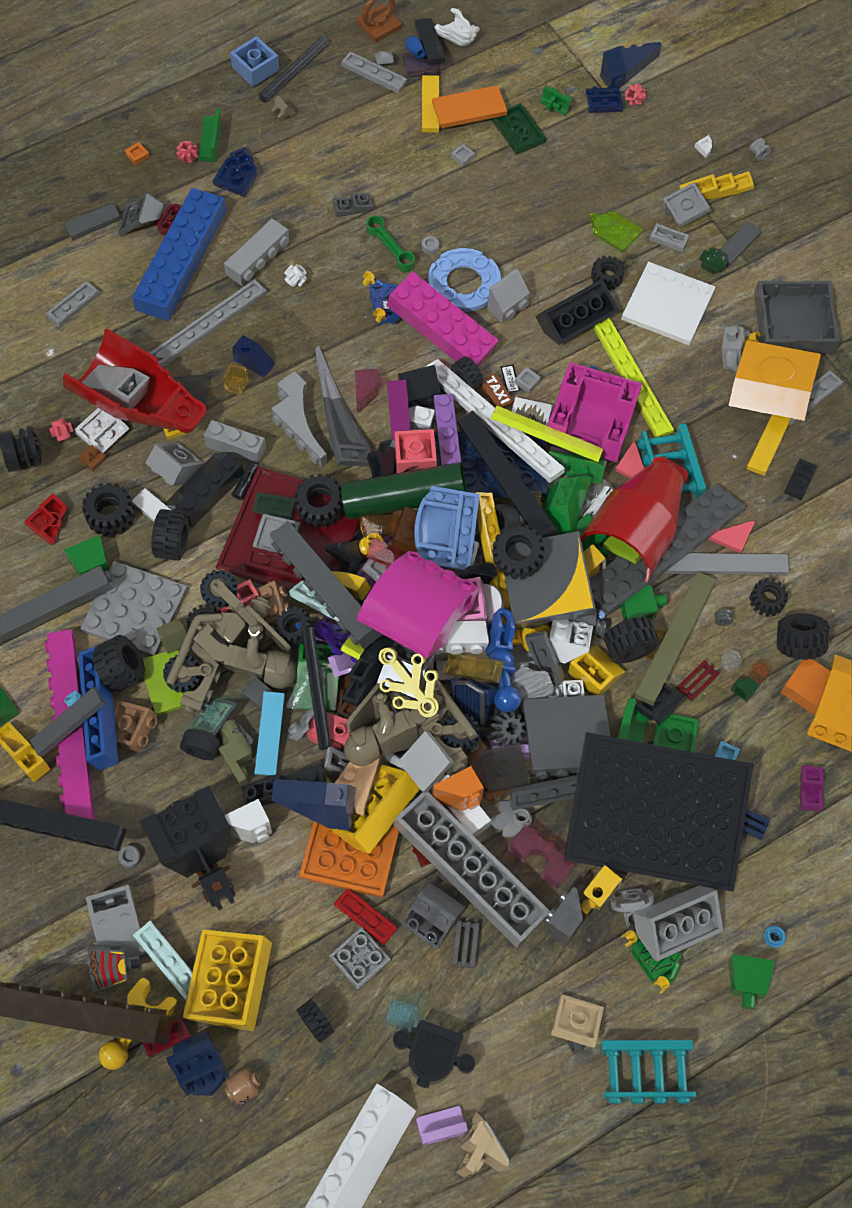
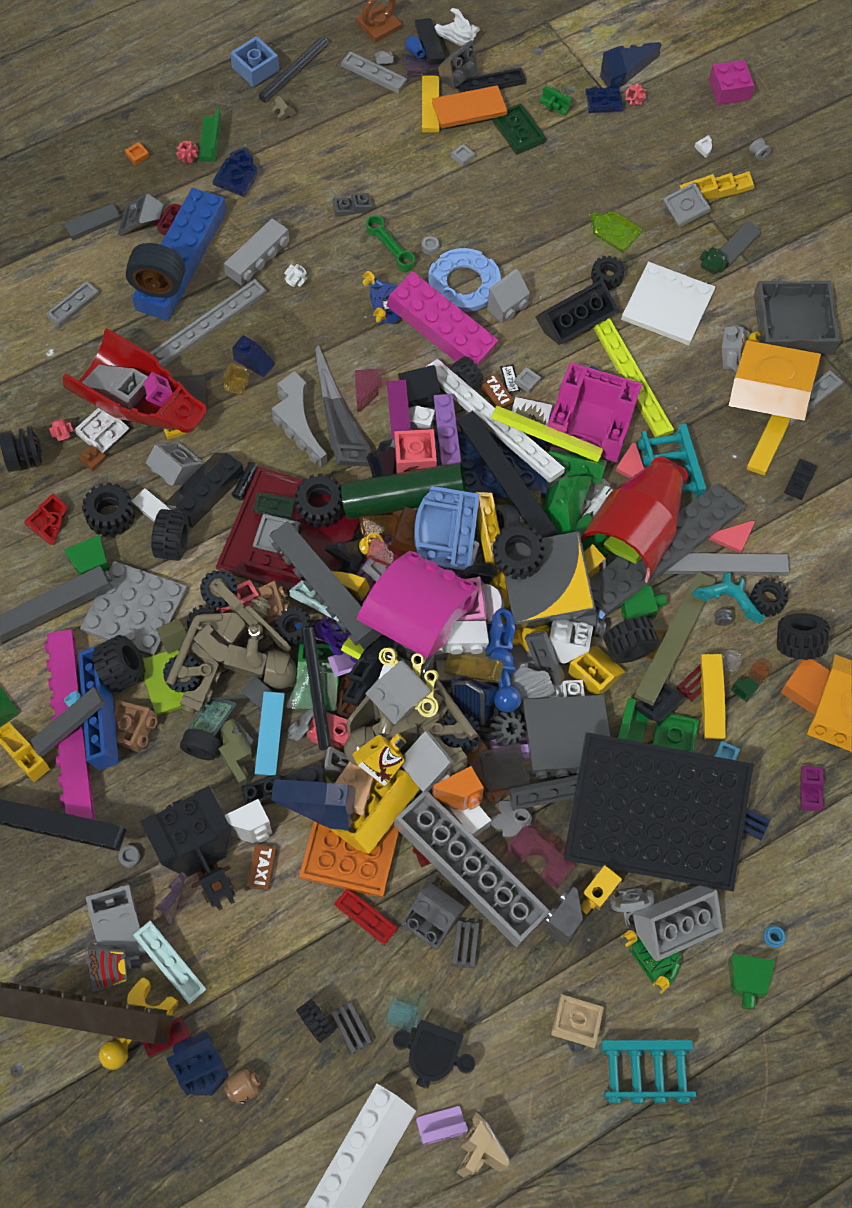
yellow slope [183,929,272,1031] -> none
light grey brick [204,420,266,465] -> none
light grey tile [329,927,391,990] -> none
light grey tile [649,223,689,252] -> none
none -> black wheel [126,243,185,298]
none -> dark pink brick [143,372,173,407]
none -> clear purple slope [155,872,186,925]
none -> dark orange tile [247,844,277,891]
none -> flat silver tile [331,1002,372,1054]
none -> yellow torso [352,733,406,787]
none -> light grey slope [365,660,431,725]
none -> flat silver slope [438,40,478,88]
none -> black tile [457,68,526,93]
none -> teal piece [692,572,766,624]
none -> yellow slope [700,654,725,740]
none -> dark pink brick [709,60,755,105]

